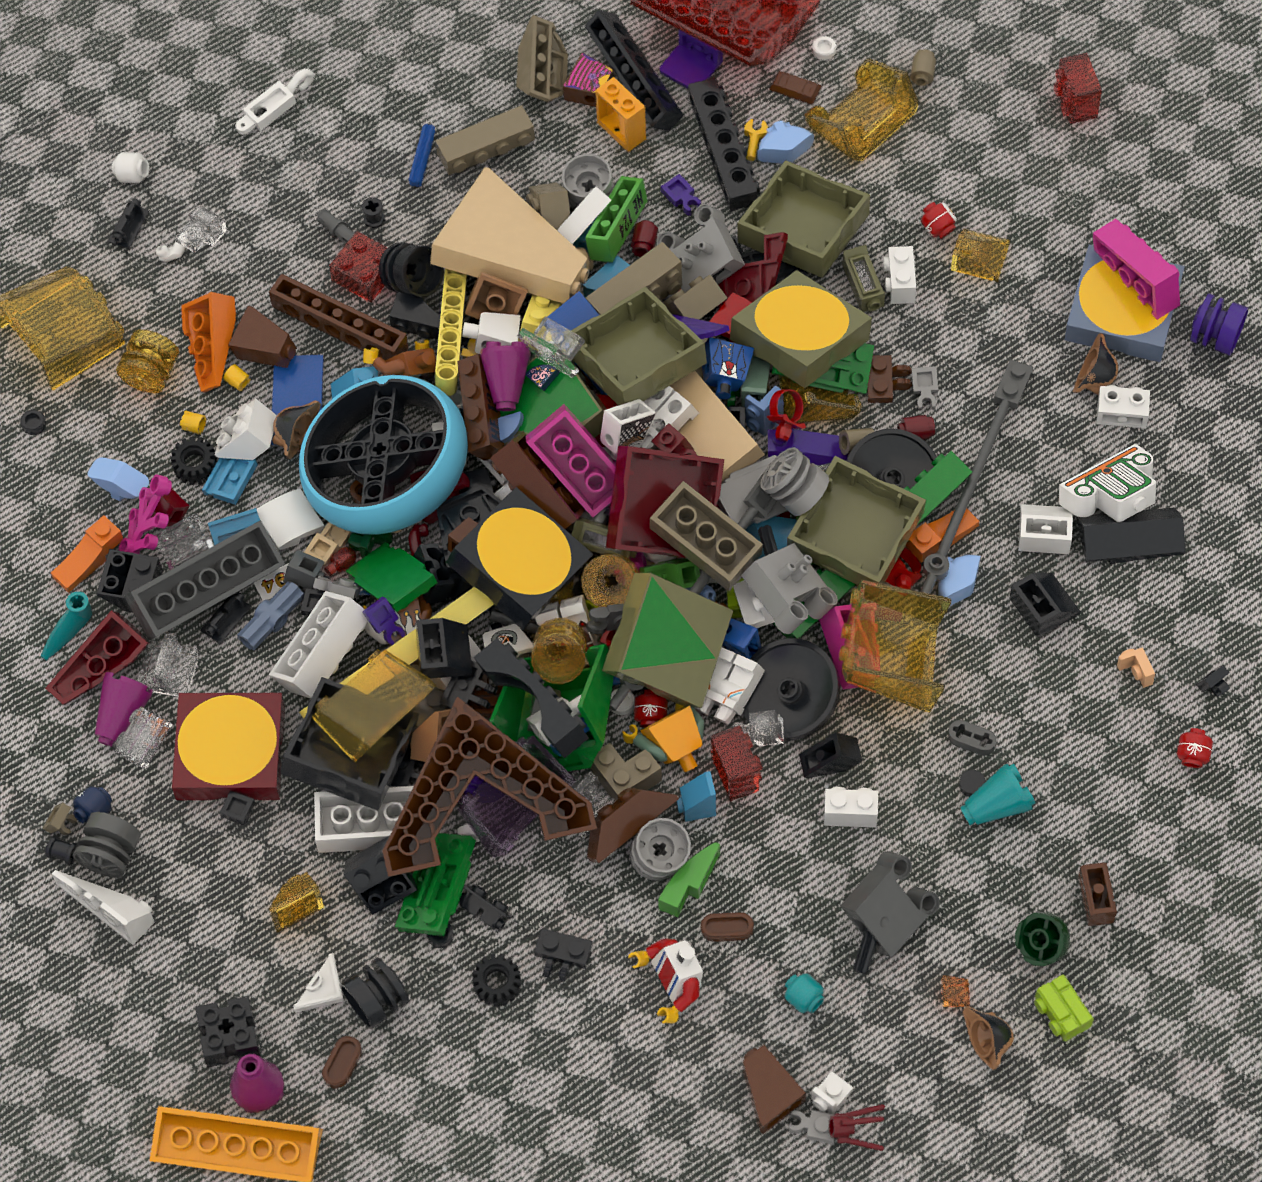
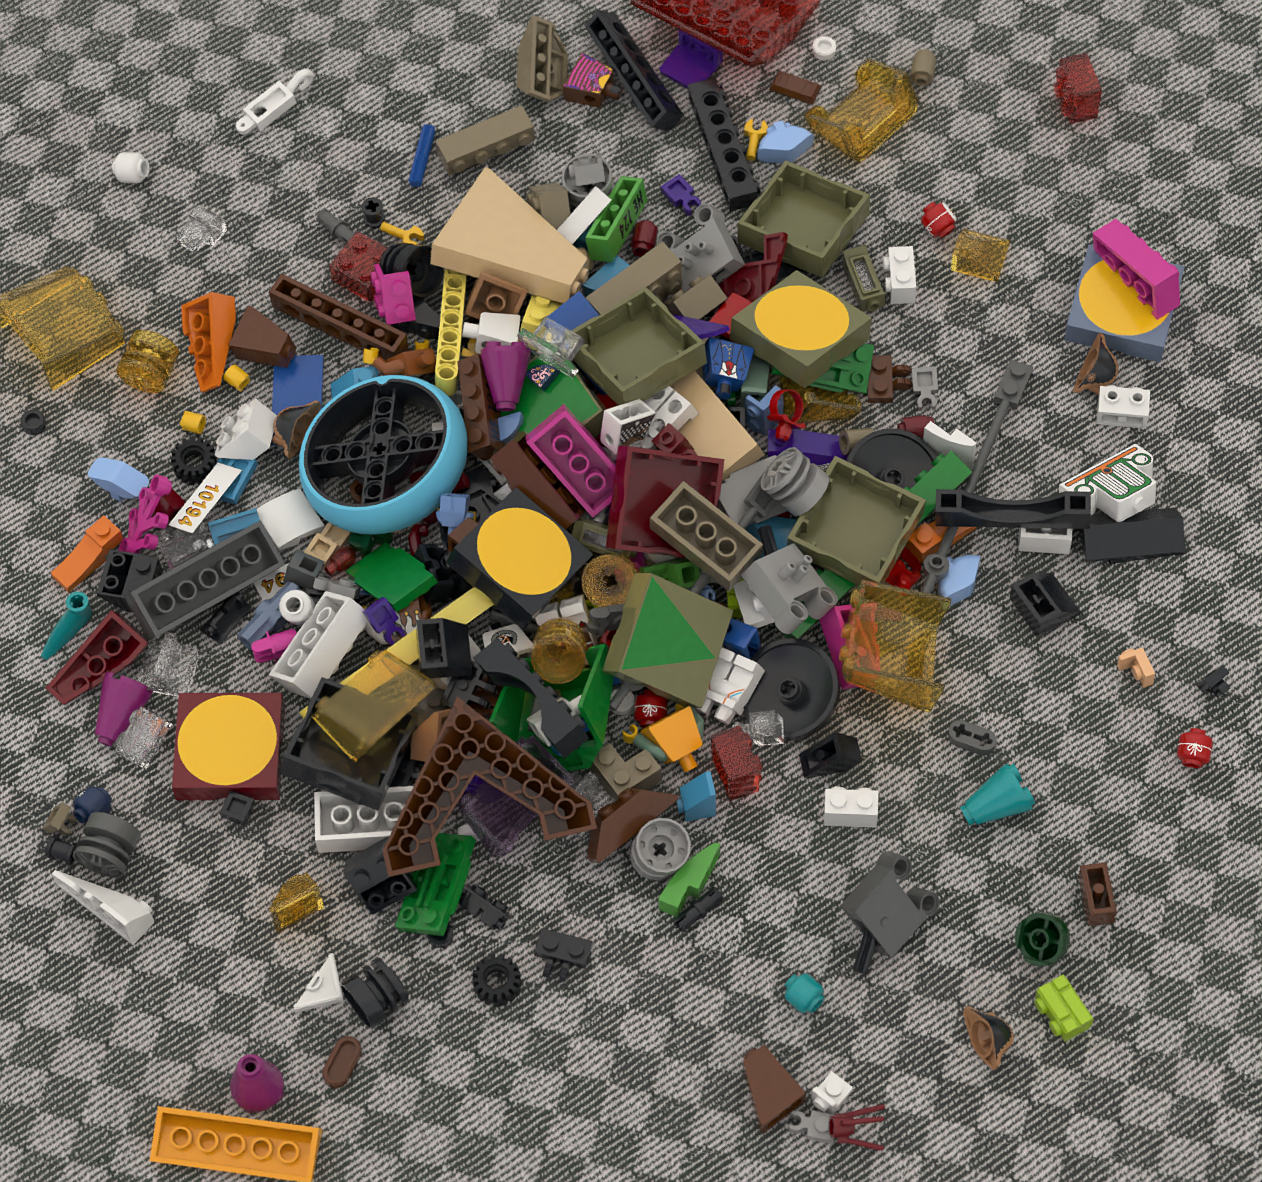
black hinge [108,198,150,249] -> none
white arm [156,235,189,262] -> none
black brick [195,996,261,1068] -> none
light orange window [595,77,646,152] -> none
torso [628,938,703,1024] -> none
reddish brown tile [700,912,754,942] -> none
clear orange slope [941,975,970,1007] -> none
black tile [959,770,986,797] -> none
dark purple wheel [1190,293,1249,356] -> none
none -> white sticker [169,462,242,533]
none -> dark pink arm [251,629,297,663]
none -> white head [279,590,315,625]
none -> dark pink bracket [371,264,416,325]
none -> yellow bar [380,222,425,245]
none -> medium blue piece [436,493,476,534]
none -> light grey brick [568,152,605,186]
none -> black pin [673,886,724,933]
none -> white slope [923,421,976,470]
none -> black arch [935,489,1091,529]

